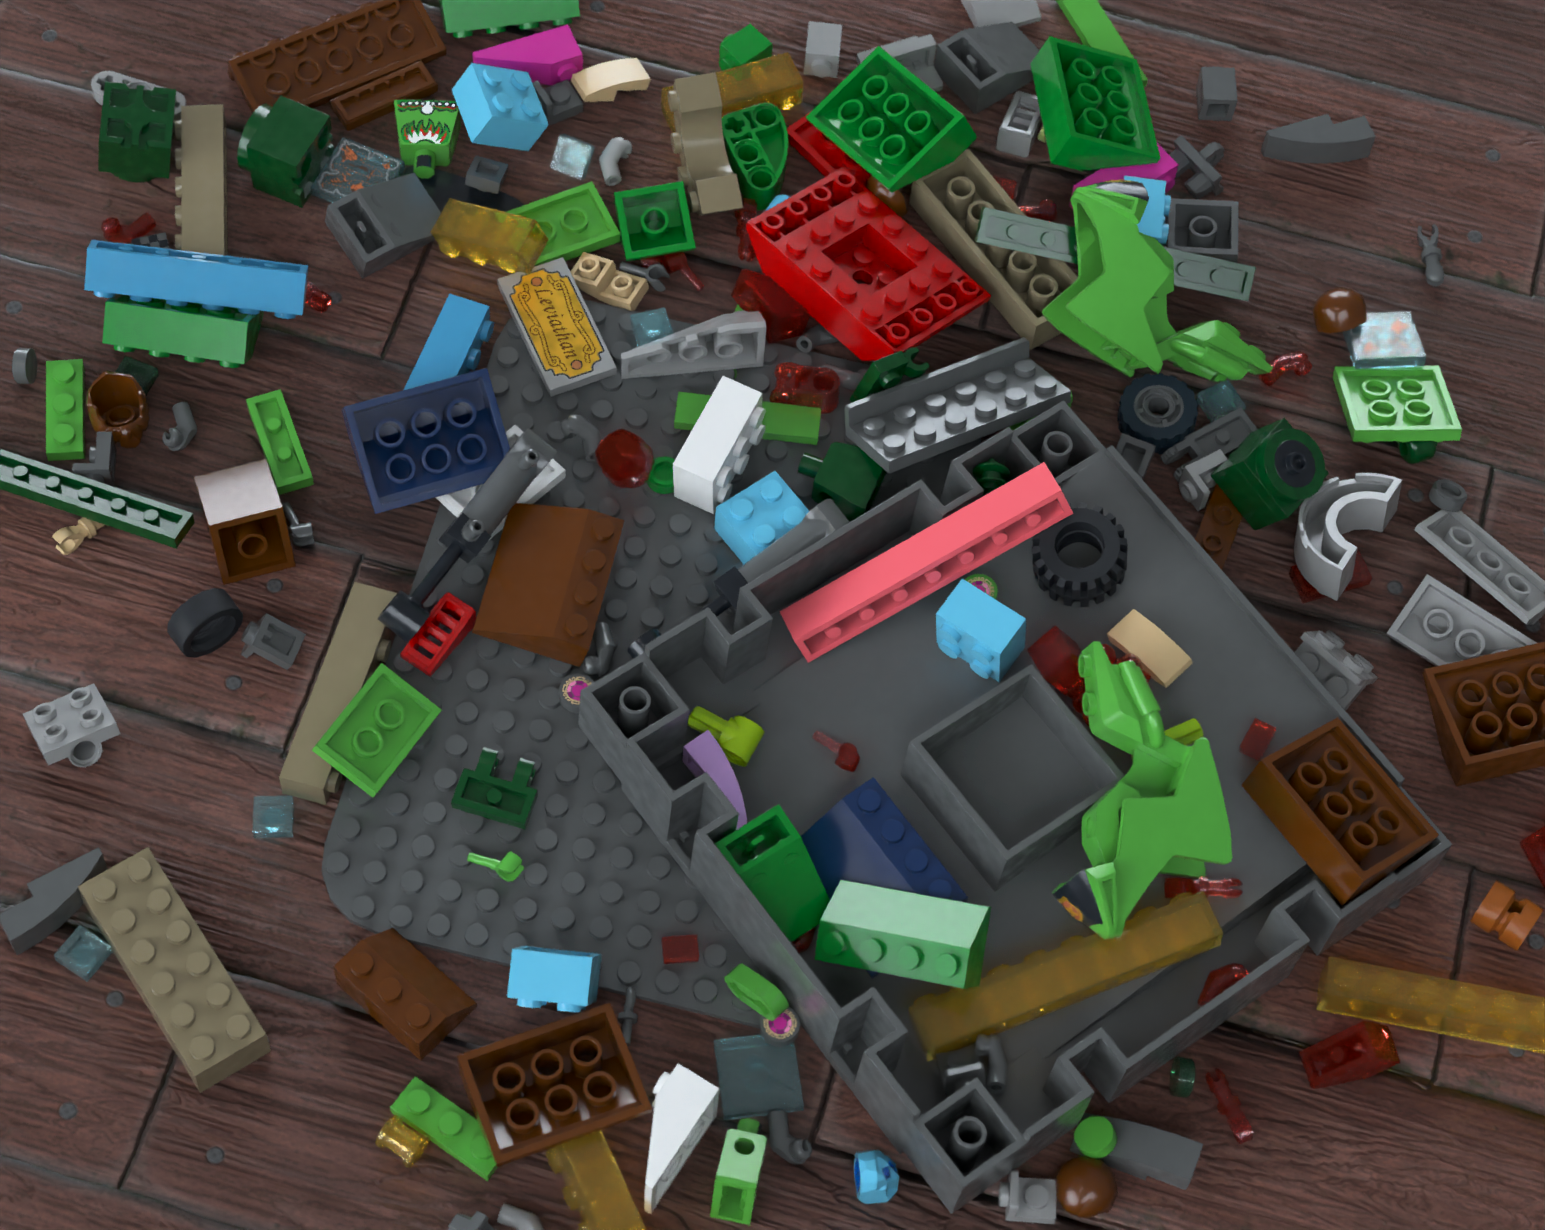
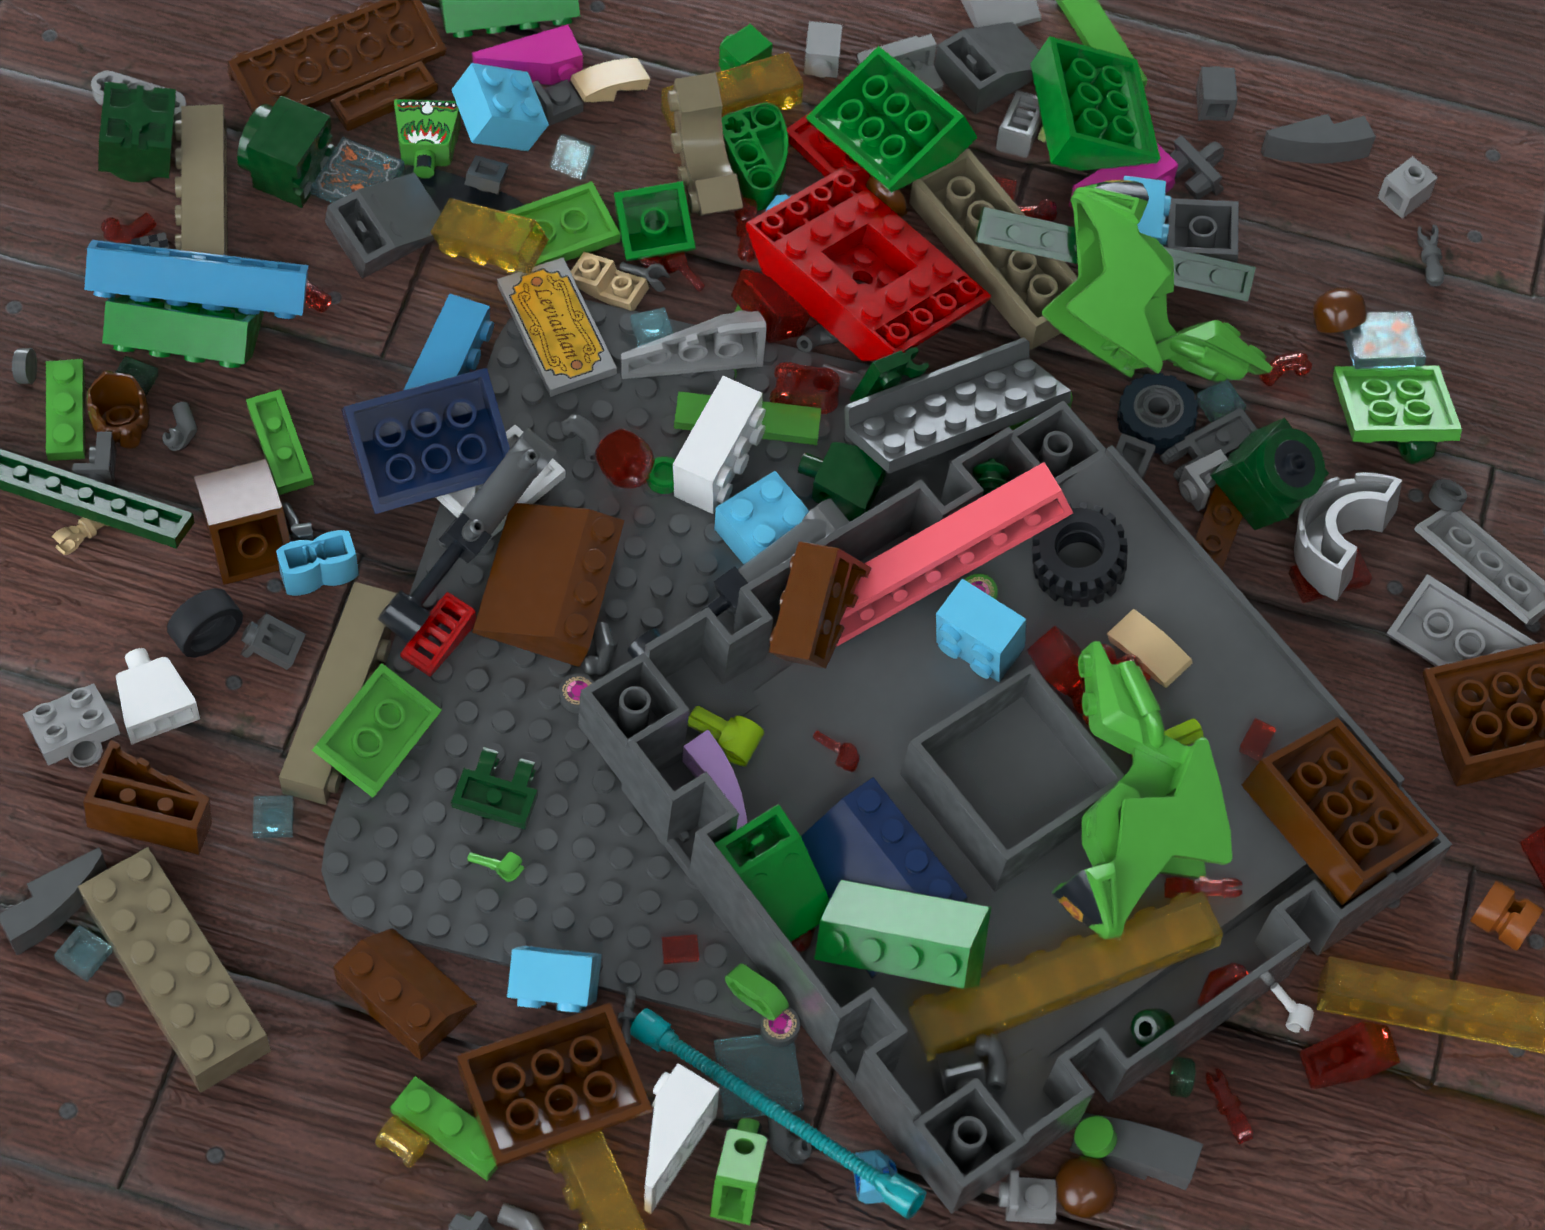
light grey arm [599,137,632,186] -> none
light grey bracket [1294,630,1378,711] -> none
none -> reddish brown wedge [83,740,212,855]
none -> white torso [116,648,200,745]
none -> medium azure brick [276,530,359,596]
none -> teal hose [630,1008,926,1219]
none -> reddish brown wedge [769,541,872,669]
none -> dark green piece [1130,1008,1175,1048]
none -> white hand [1270,982,1314,1033]
none -> light grey brick [1378,156,1438,219]

